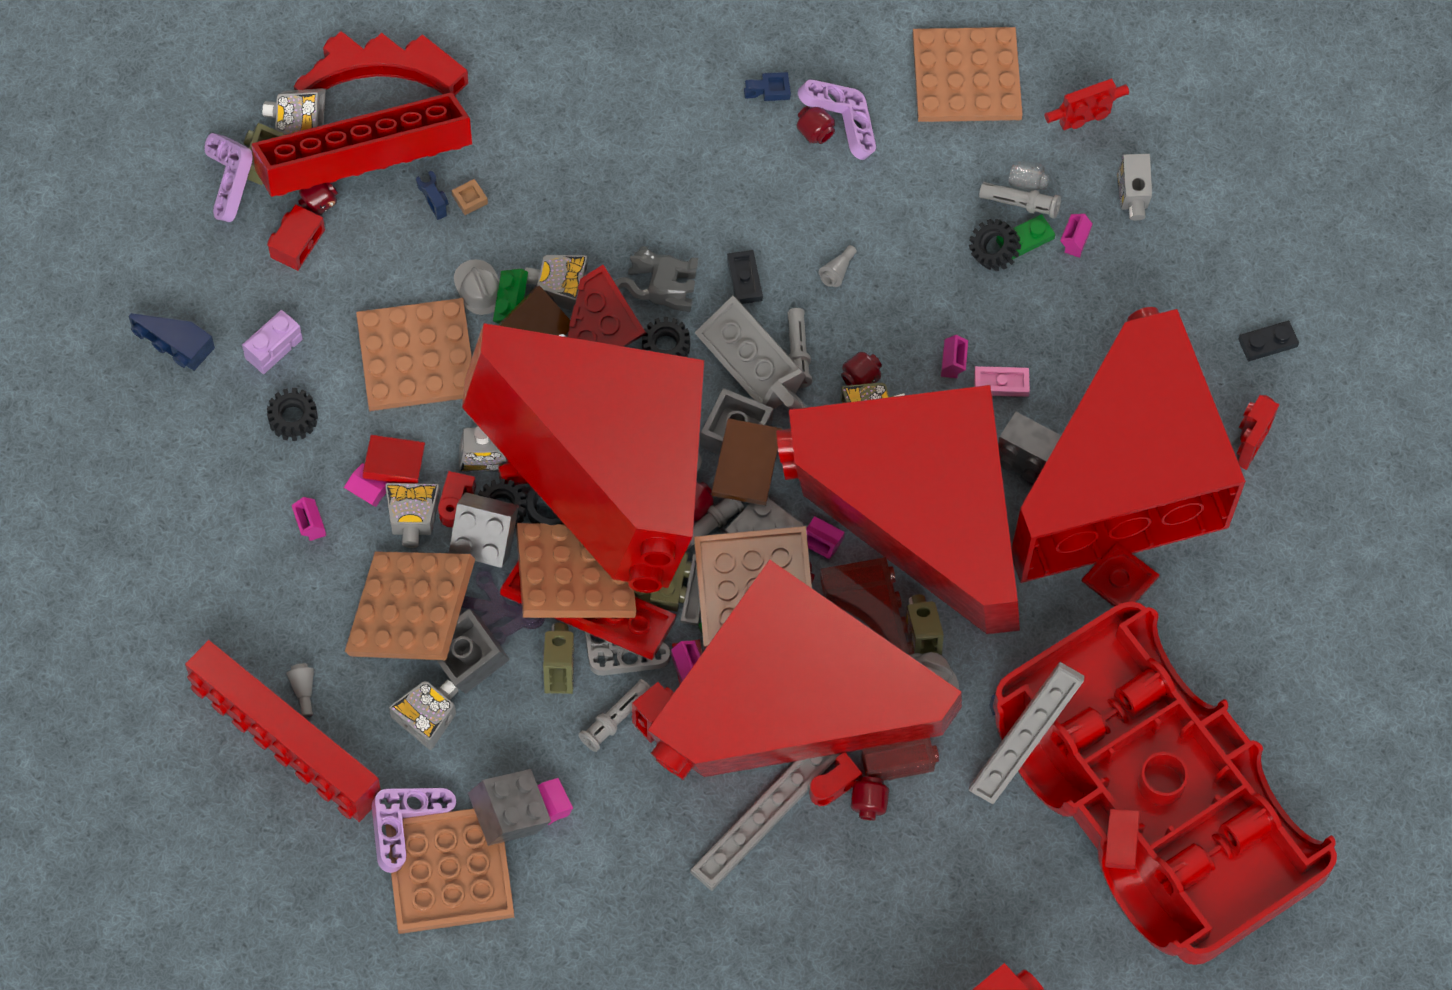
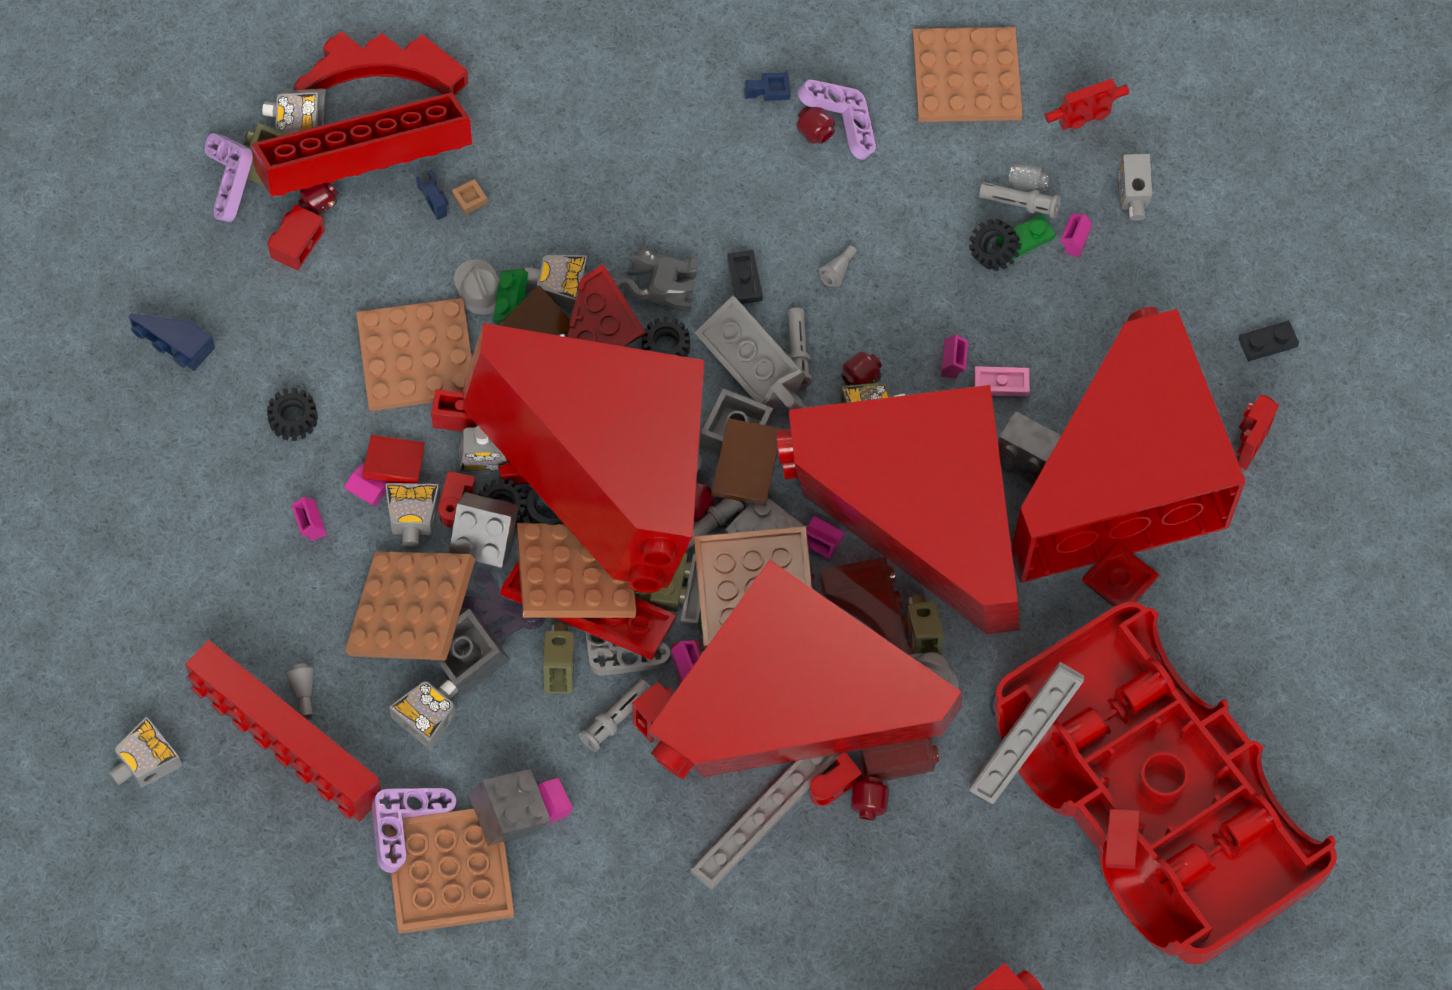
lavender brick [242,310,303,374] -> none
none -> light grey torso [108,717,182,787]
none -> red brick [431,389,478,432]

